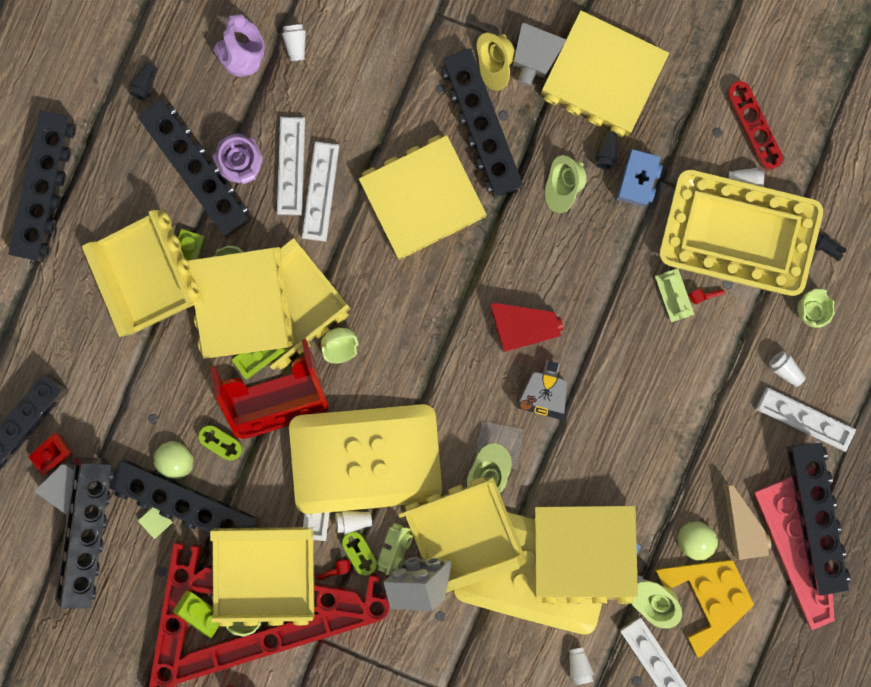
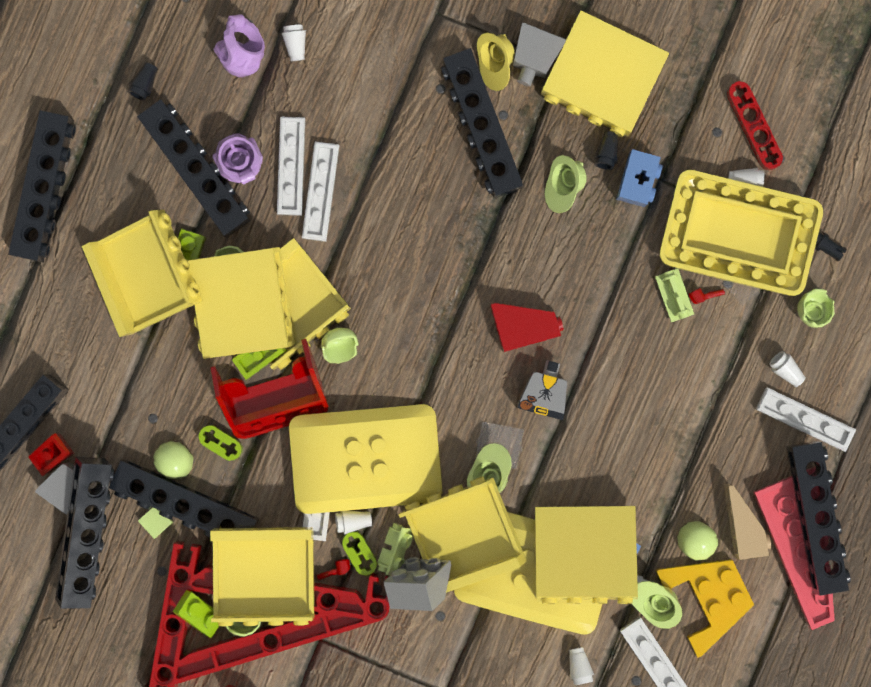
light yellow panel [359,135,487,260] -> none

